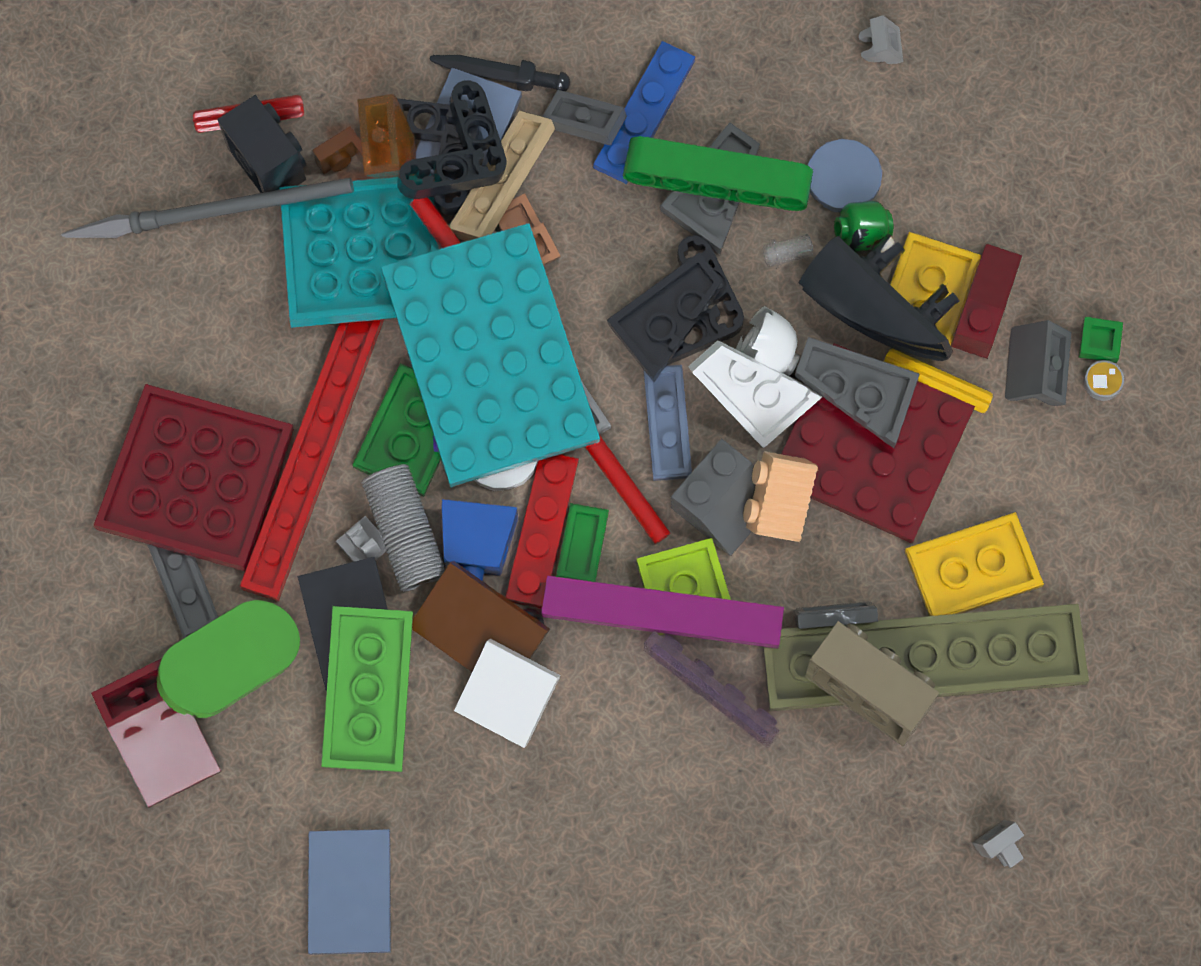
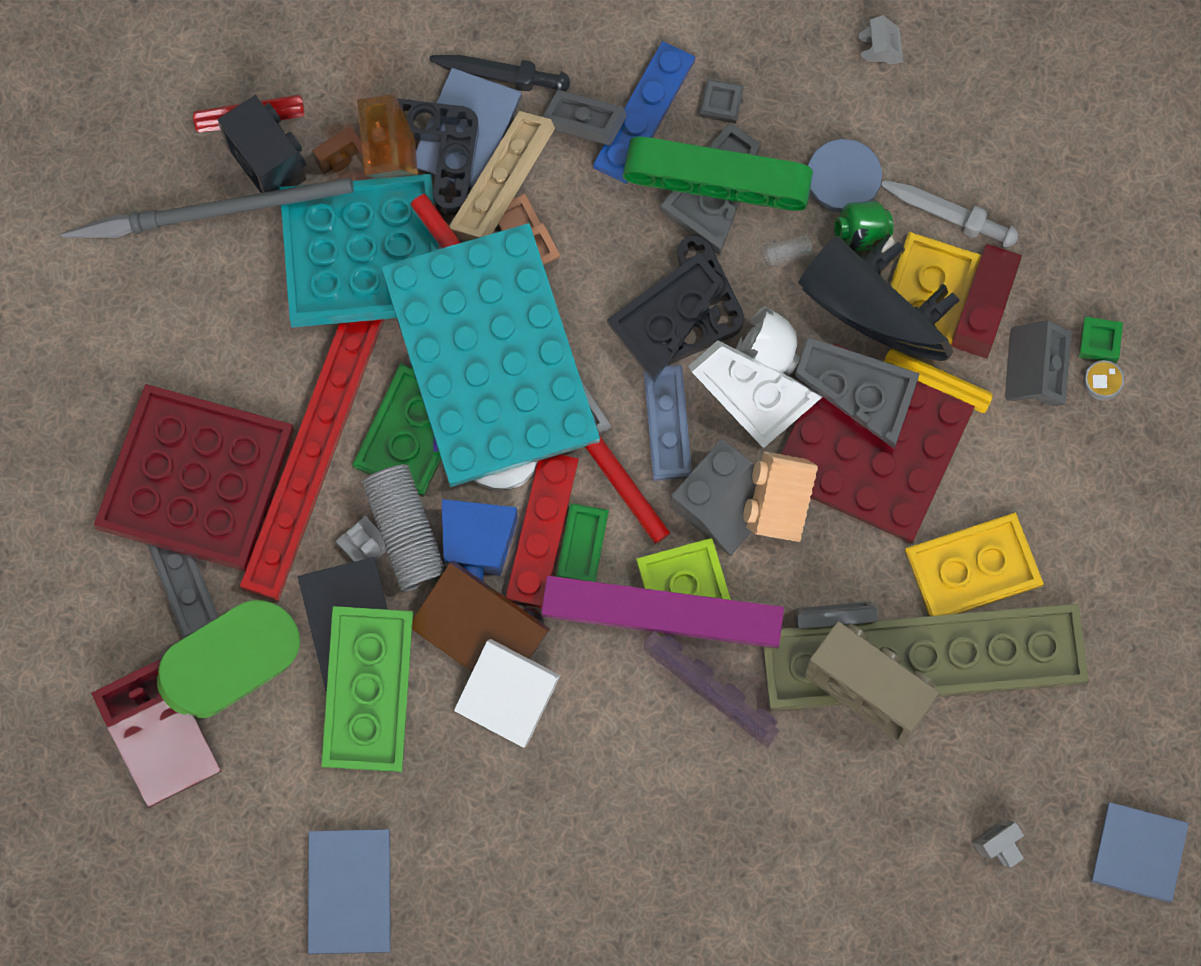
black beam [397,80,507,199] -> none
none -> dark grey tile [700,79,744,123]
none -> light grey sword [881,180,1018,247]
none -> sand blue tile [1091,802,1189,903]

